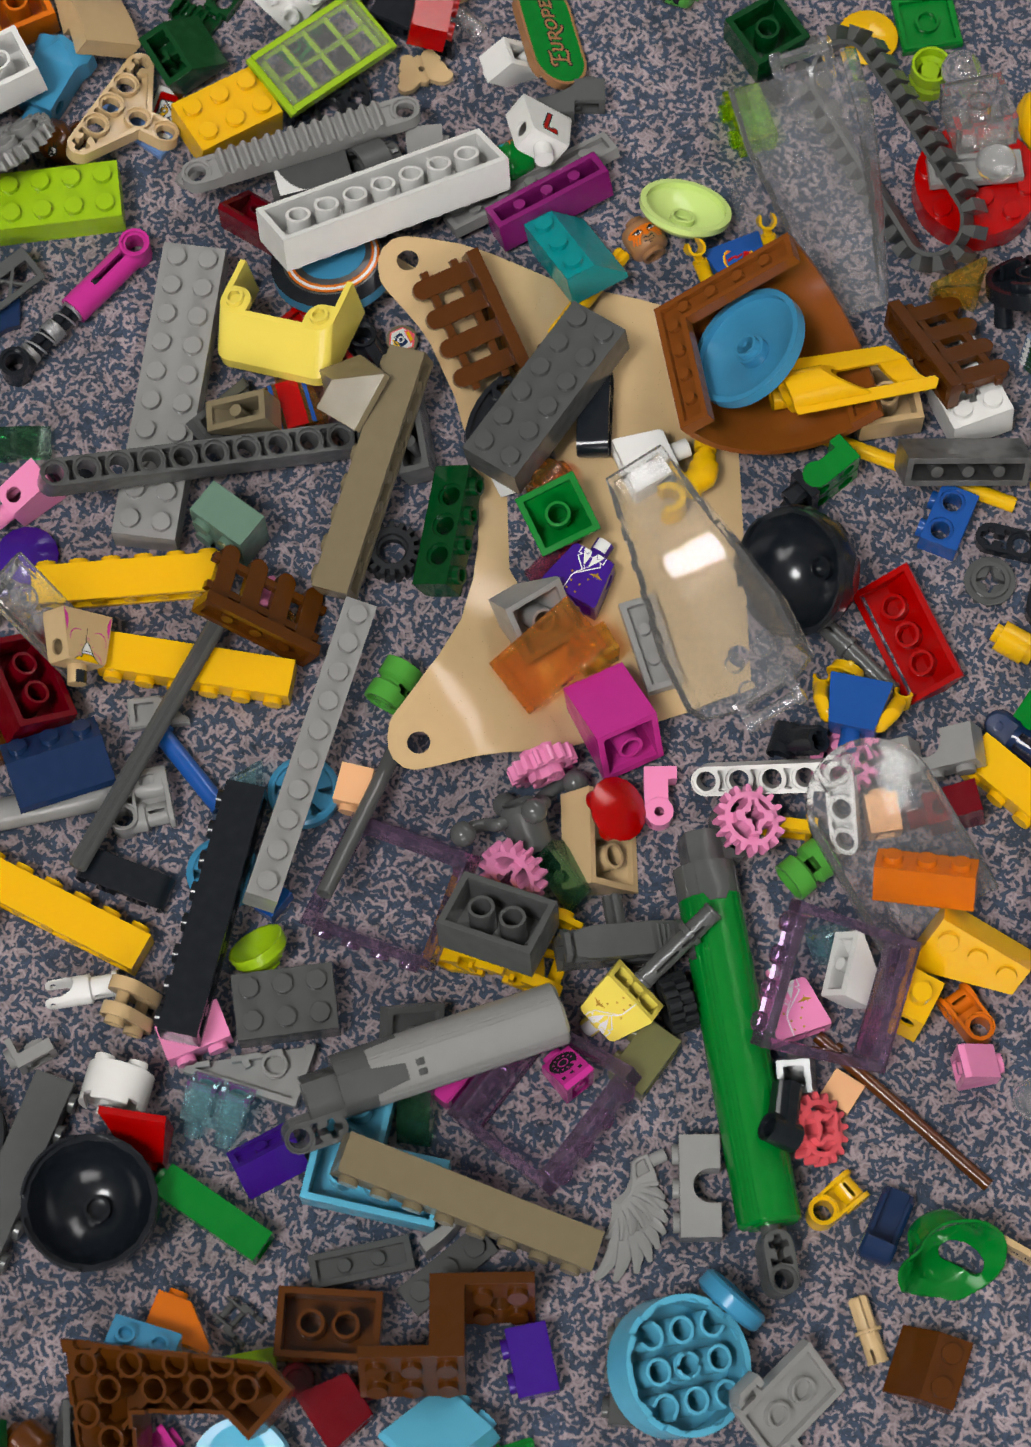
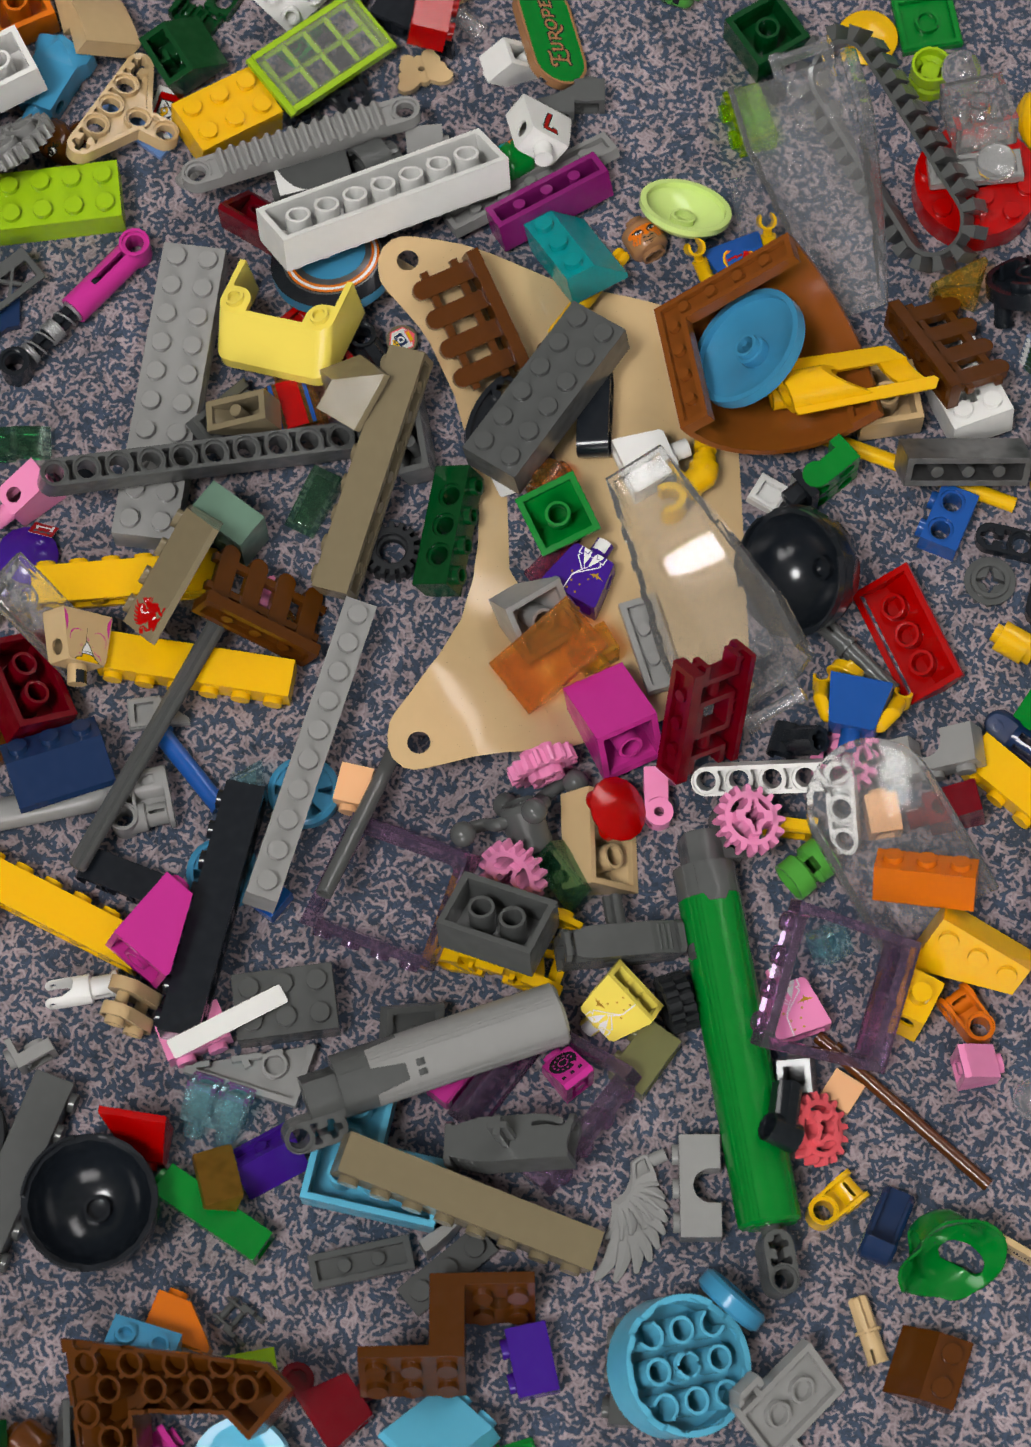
white brick [78,1052,155,1115] -> none
lime piece [228,924,287,973] -> none
reddish brown brick [273,1285,385,1366] -> none
bright green wheel [364,654,423,715] -> none
clear green slope [396,1089,435,1147] -> none
dark grey pin [634,902,722,989] -> none
white slope [821,931,880,1009] -> none
none -> red sticker [28,522,59,538]
none -> dark pink slope [105,872,193,989]
none -> dark tan slope [122,504,223,645]
none -> white sticker [167,985,288,1058]
none -> pearl gold slope [192,1145,244,1211]
none -> clear green slope [285,465,342,539]
none -> dark grey piece [443,1113,582,1174]
none -> dark red fence [656,639,756,785]
none -> white tile [746,473,788,513]

